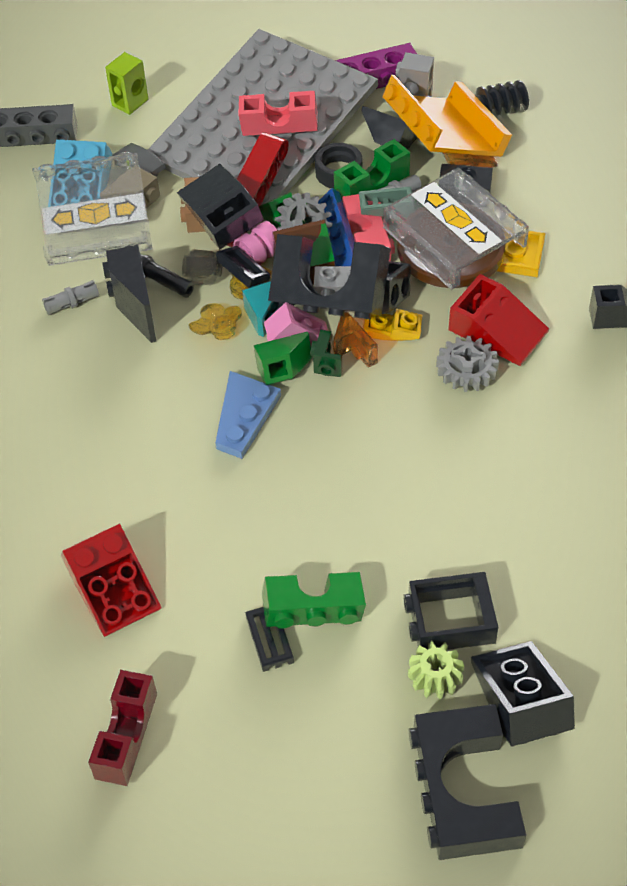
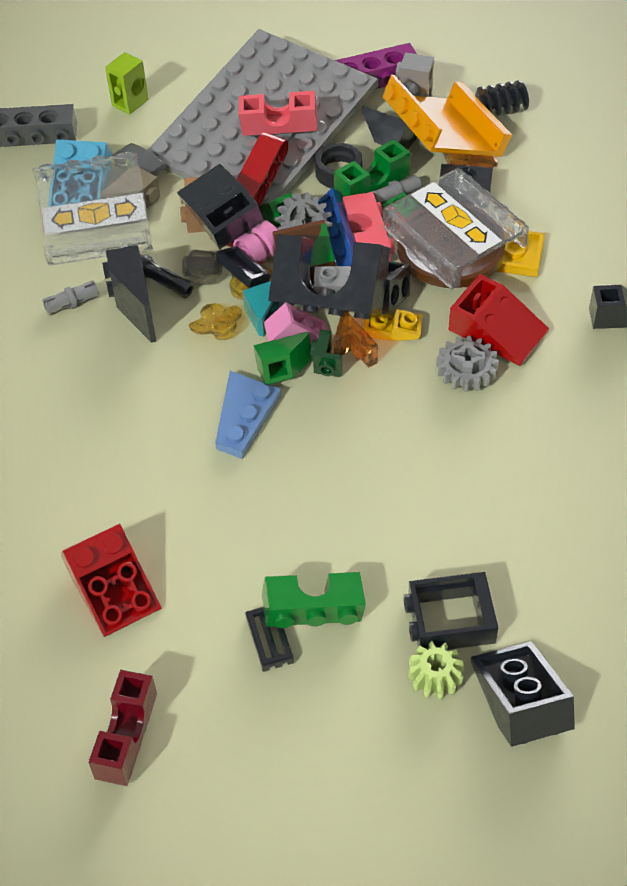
sand green slope [359,186,414,219] -> none
black arch [408,704,526,860] -> none

